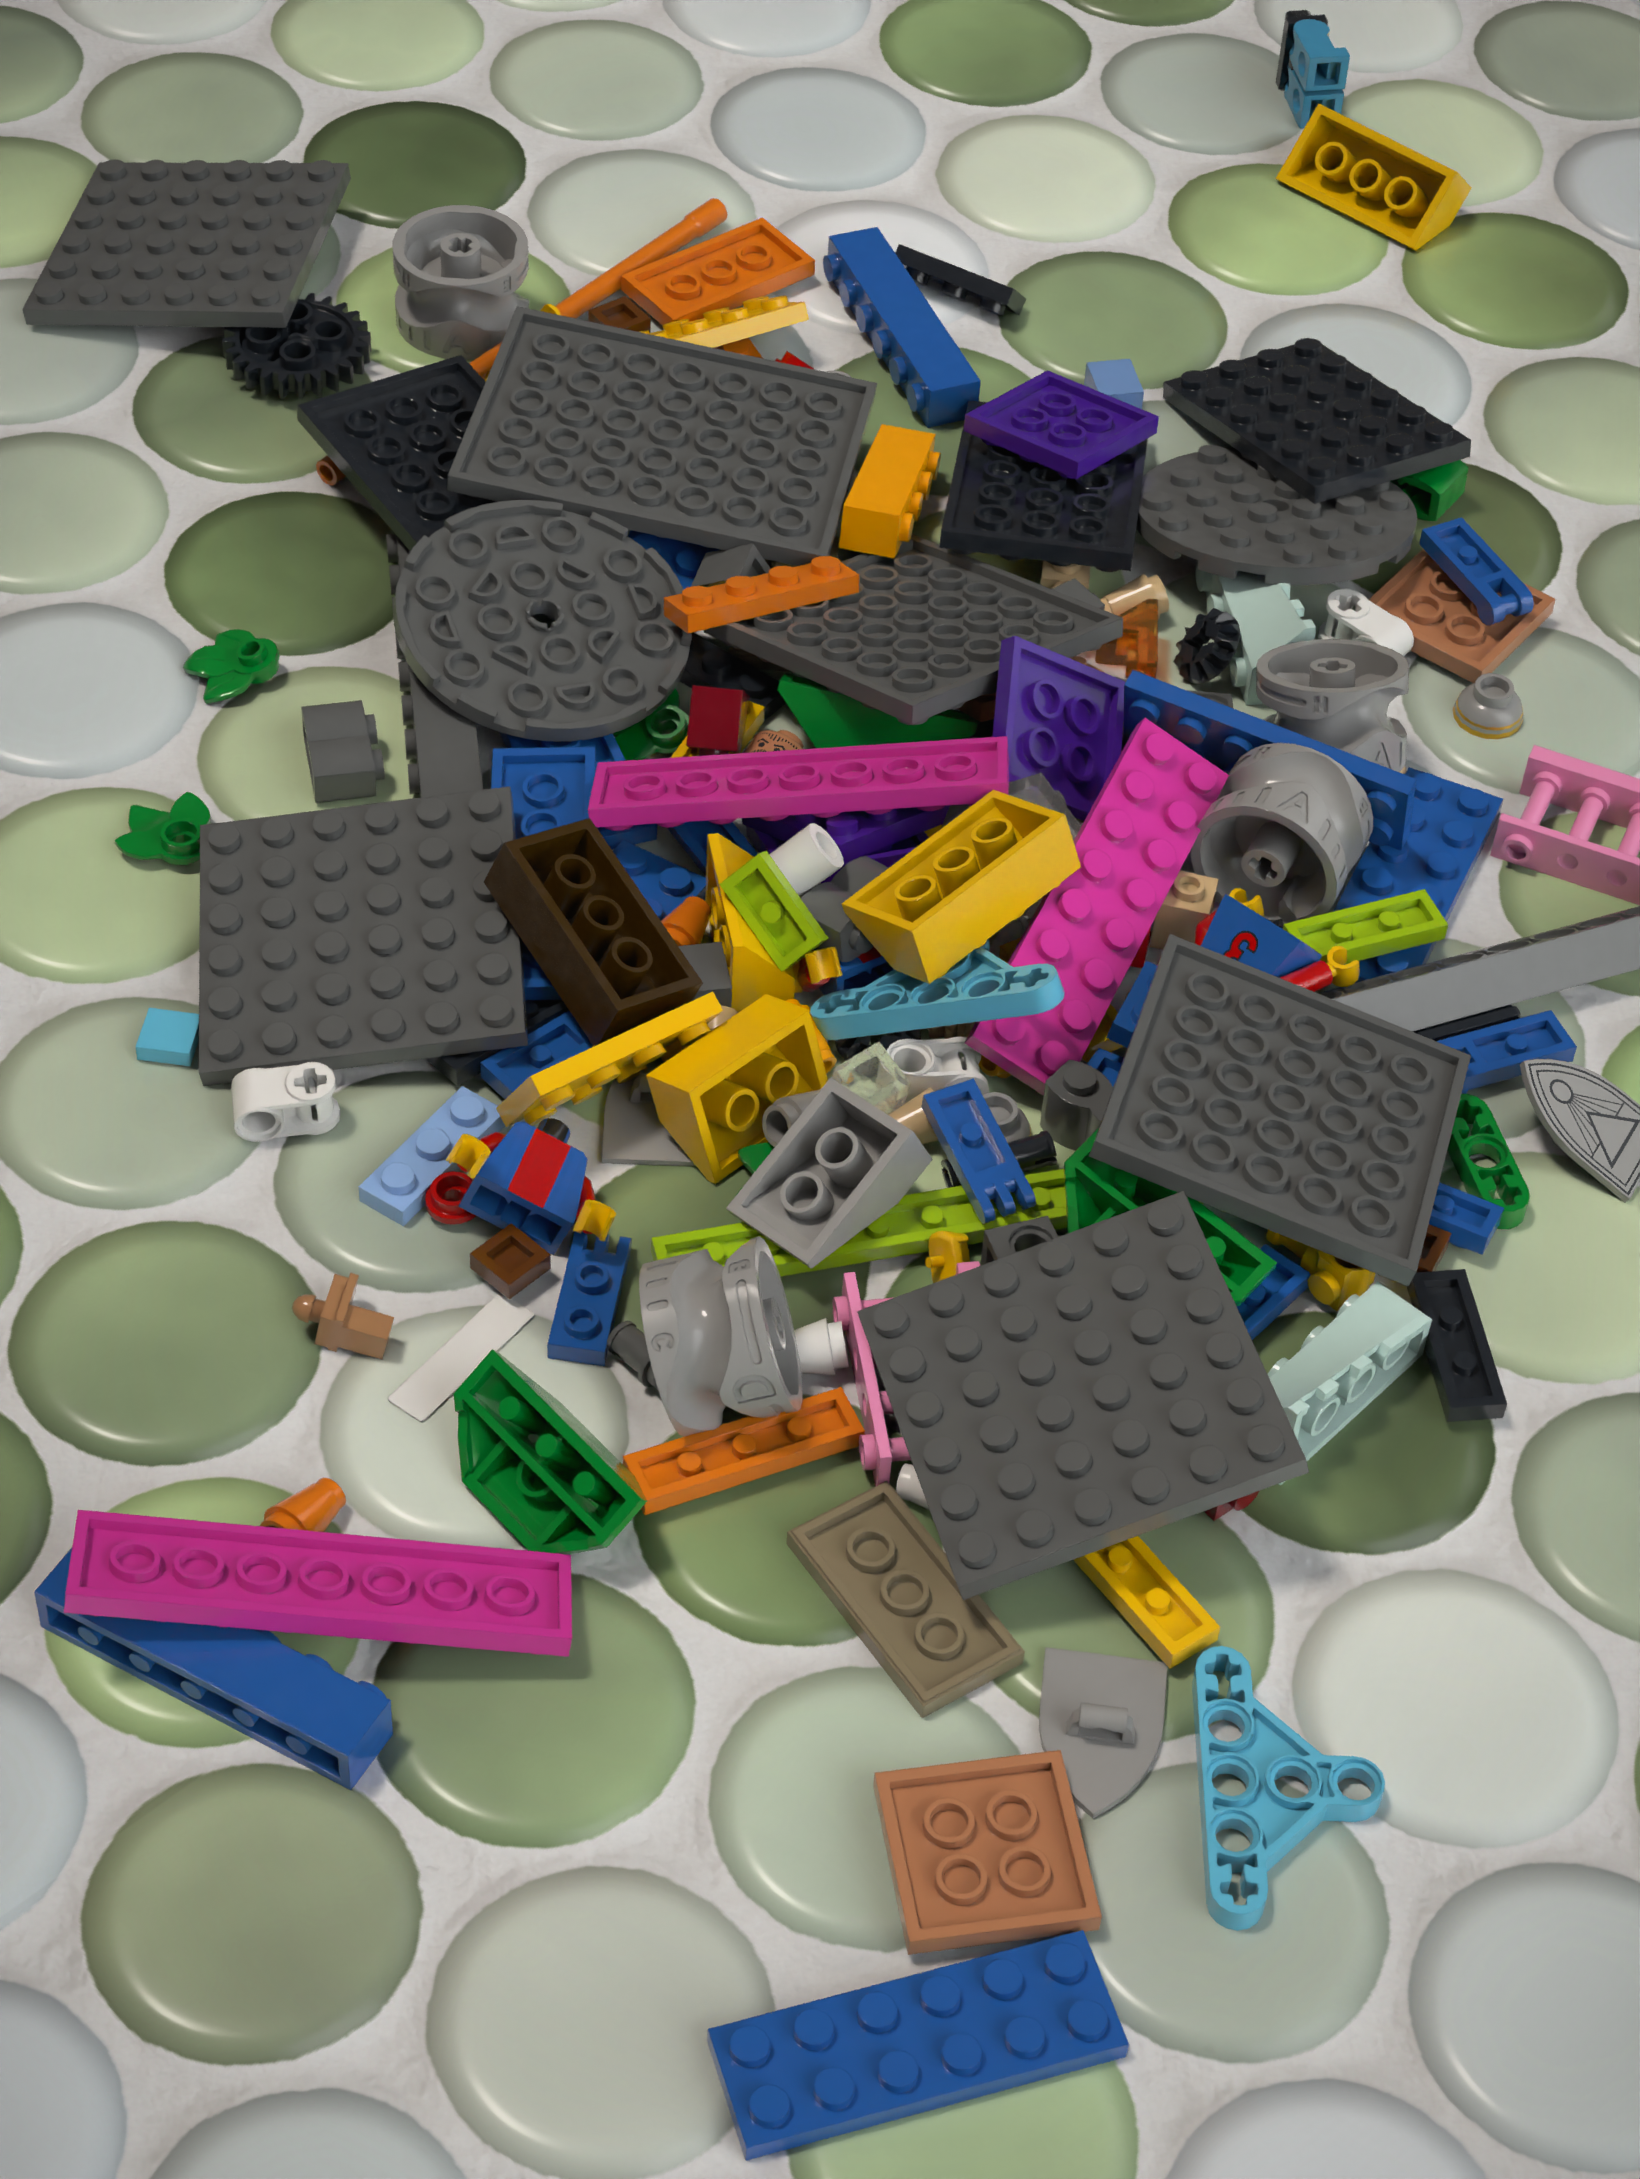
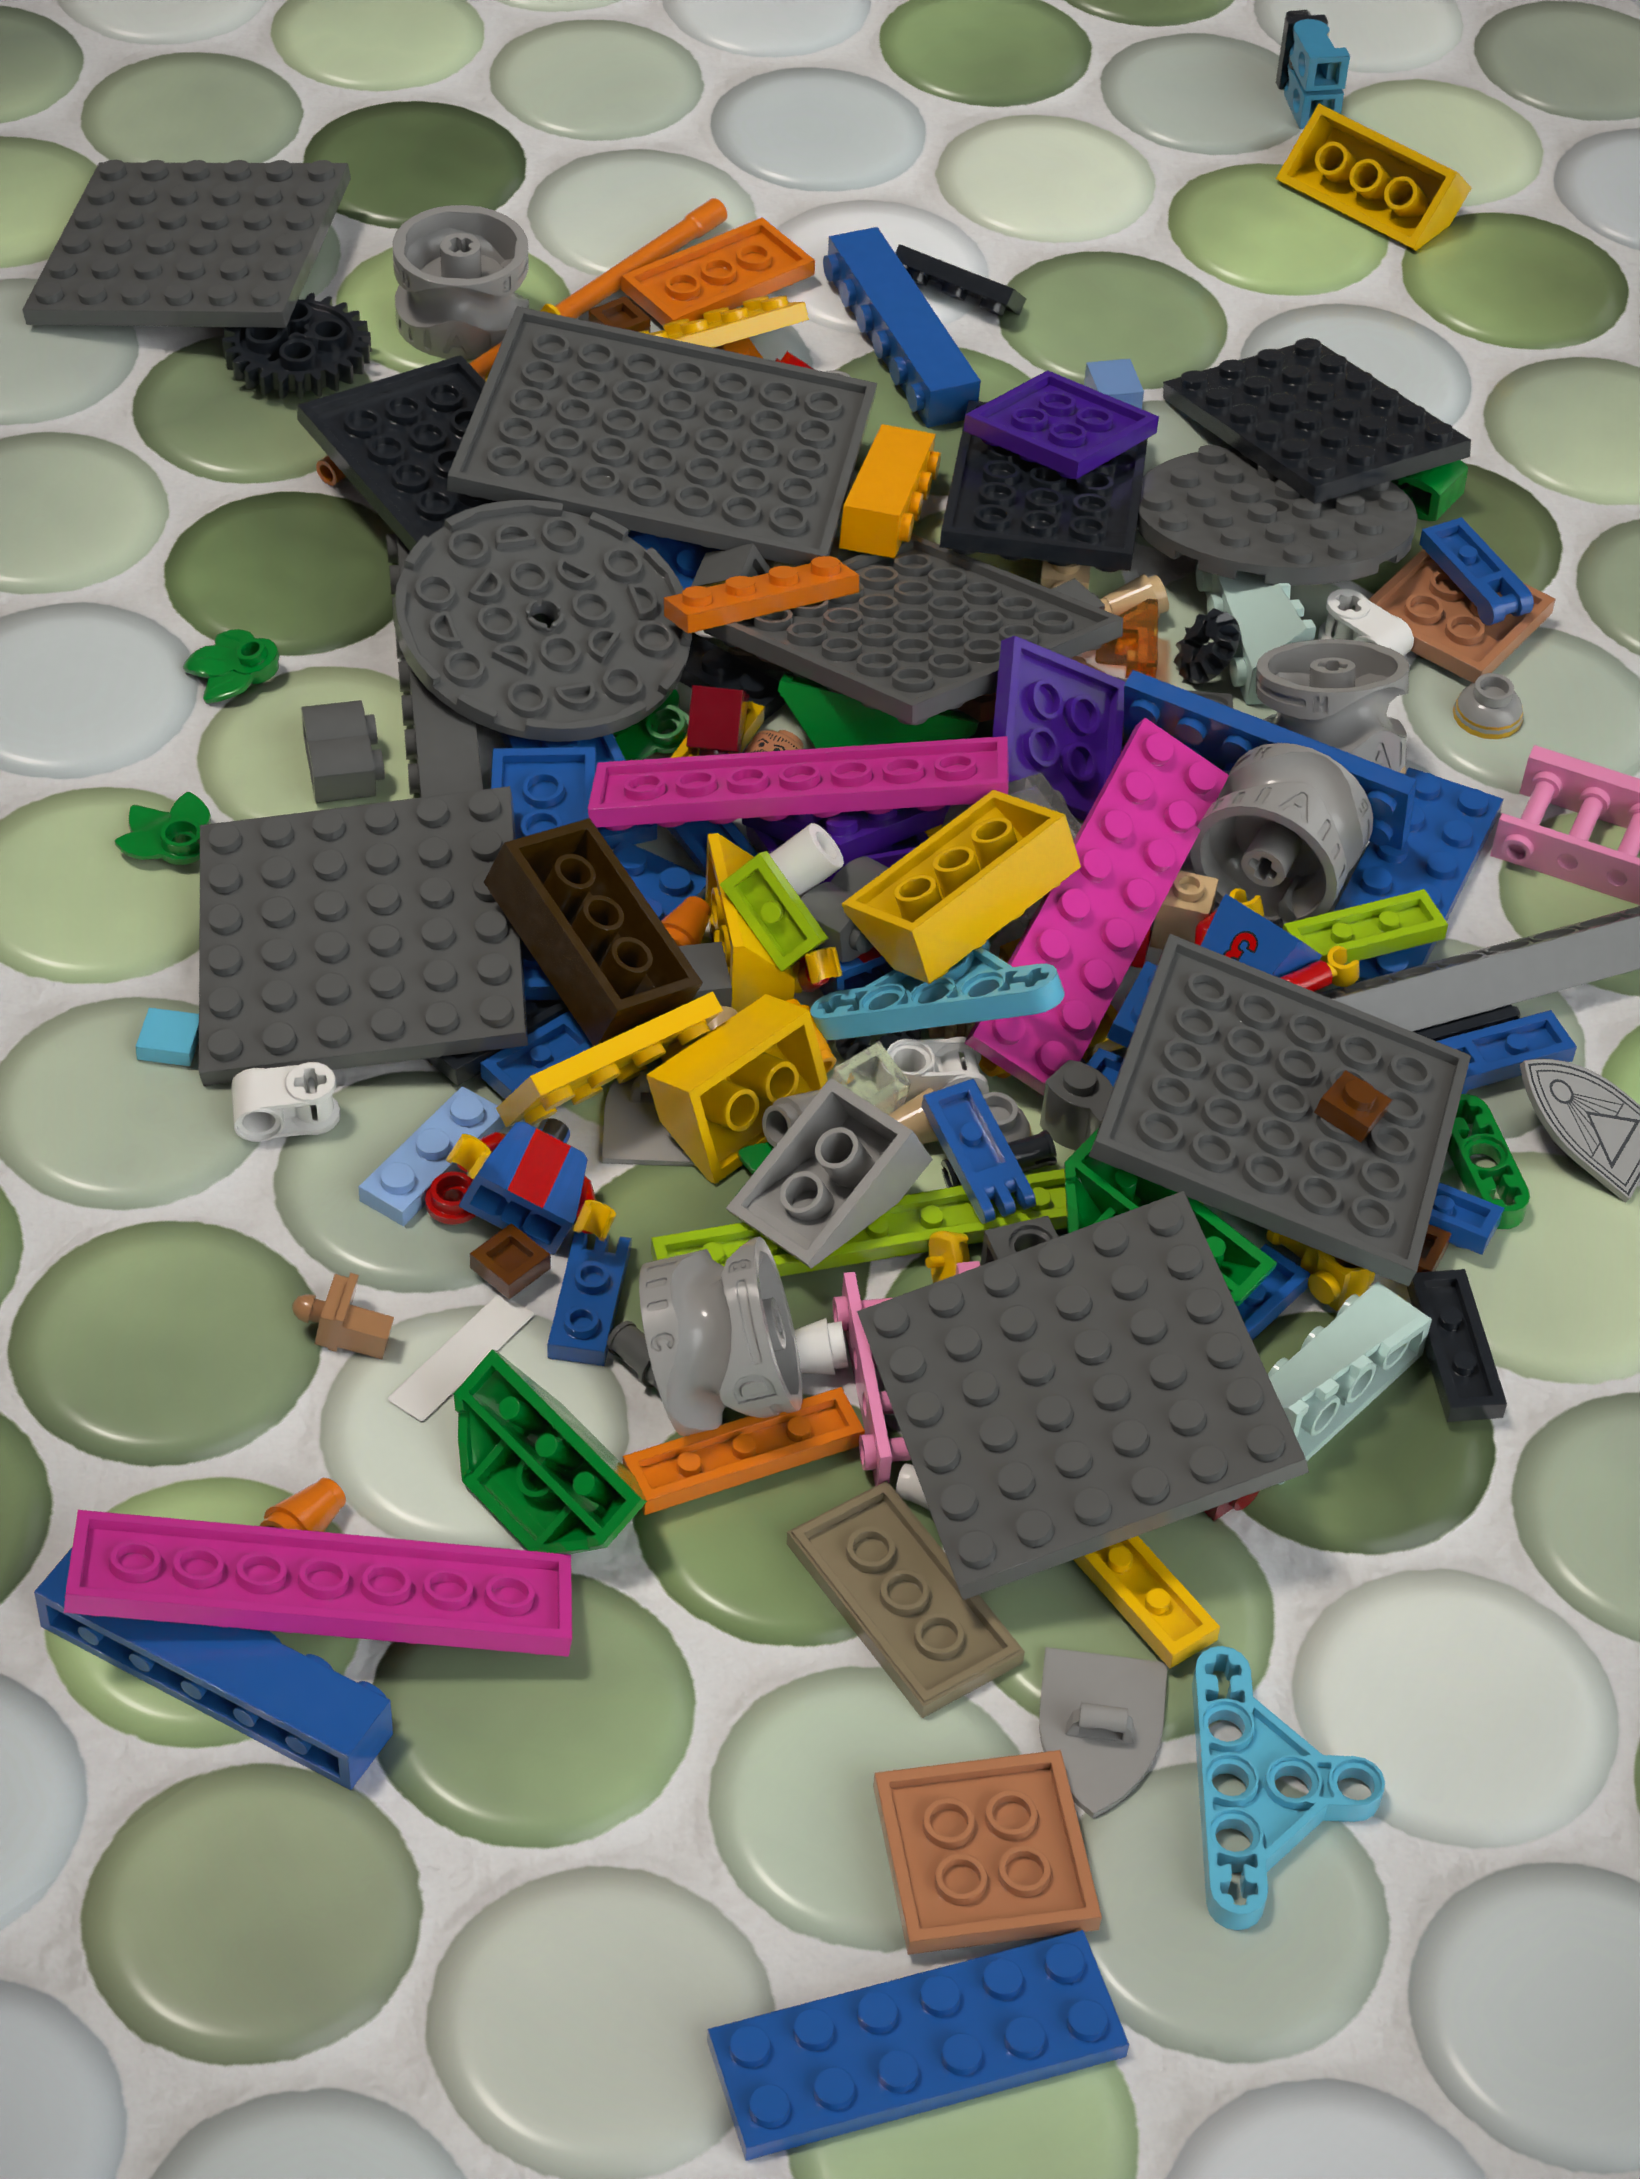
none -> reddish brown plate [1314,1070,1392,1143]

